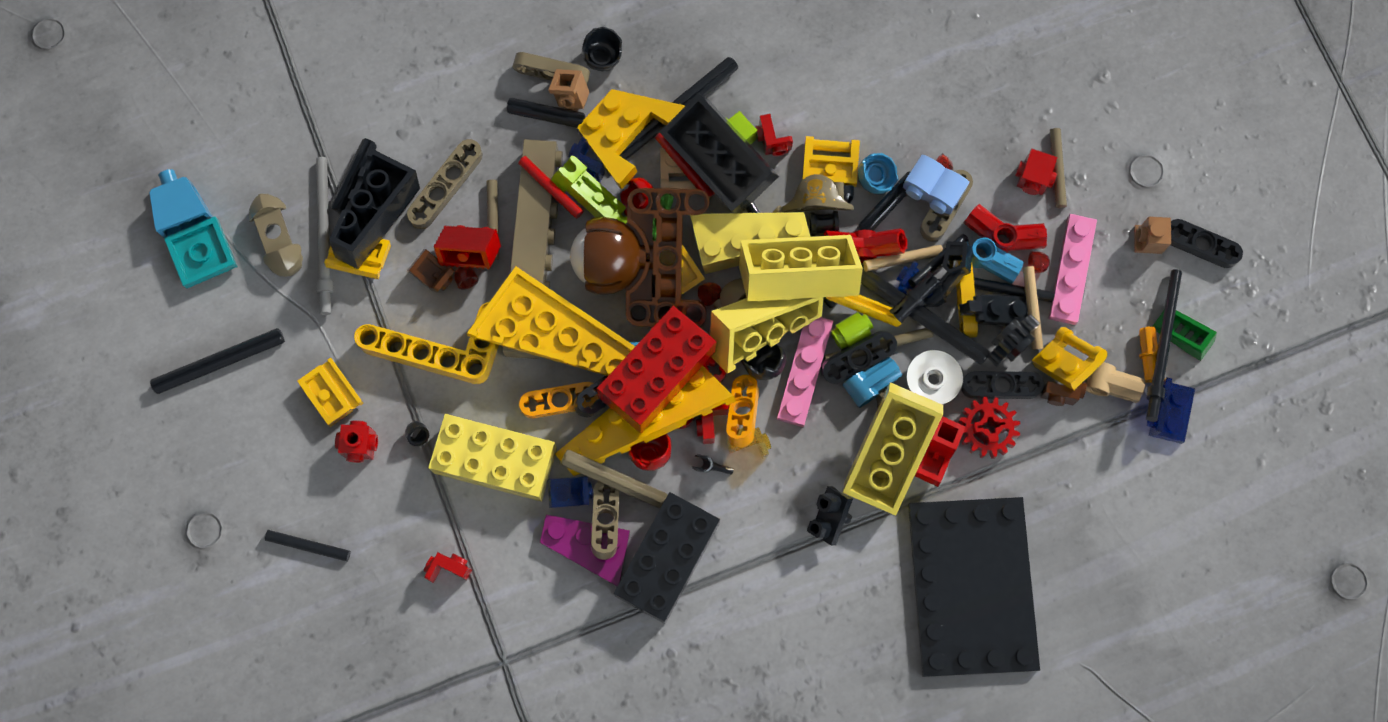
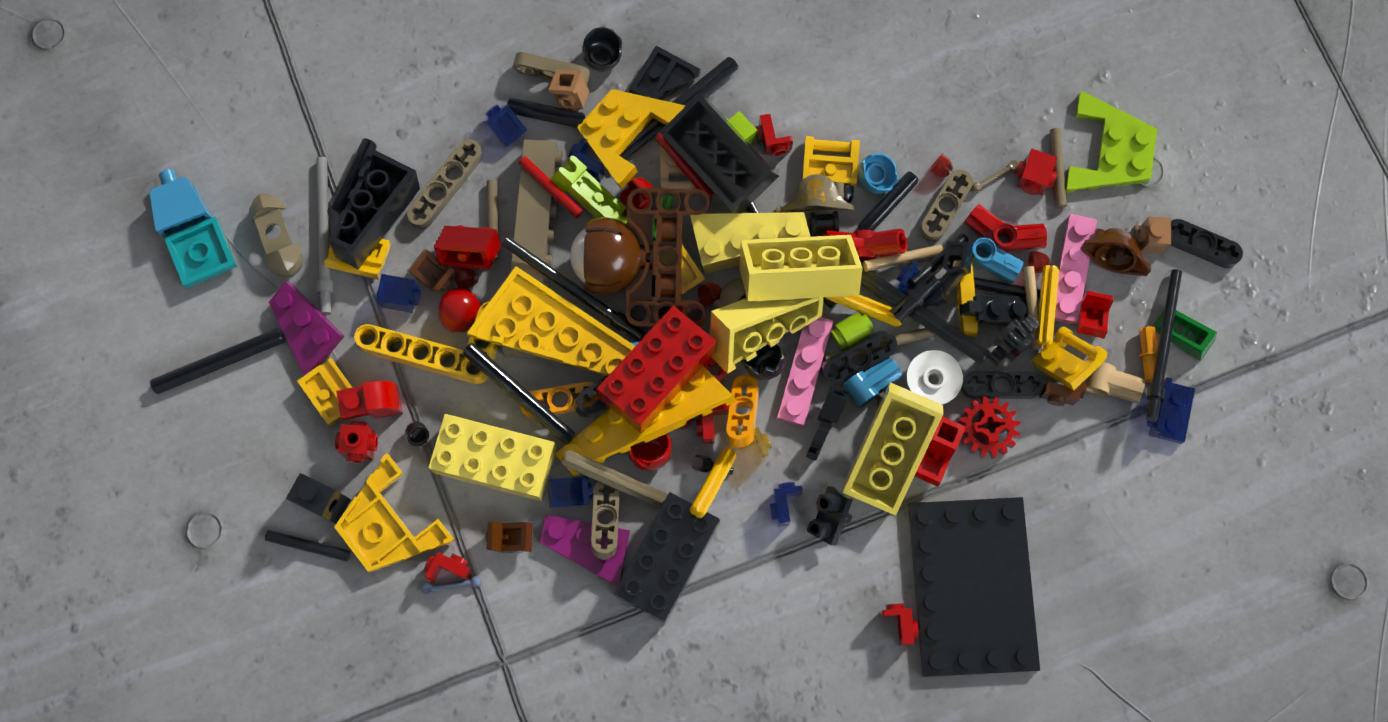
light blue brick [903,154,969,215] -> none
none -> magenta wing [269,281,344,376]
none -> black torso [286,473,351,524]
none -> yellow wing [334,453,455,573]
none -> red brick [336,381,403,420]
none -> clear blue brick [375,274,421,313]
none -> sand blue hinge [422,576,482,595]
none -> red hair [438,287,481,332]
none -> black axle [462,343,576,445]
none -> clear blue bracket [483,104,527,147]
none -> reddish brown bracket [486,521,533,553]
none -> black bar [501,236,644,341]
none -> black wing [629,46,701,100]
none -> yellow axle [690,448,736,518]
none -> clear blue bracket [769,482,803,527]
none -> black piece [806,386,849,461]
none -> red bracket [879,603,919,646]
none -> dark tan hinge [971,160,1019,193]
none -> yellow axle [1036,265,1059,345]
none -> lime wing [1065,91,1157,193]
none -> red bracket [1077,291,1113,339]
none -> reddish brown hat [1080,228,1151,276]

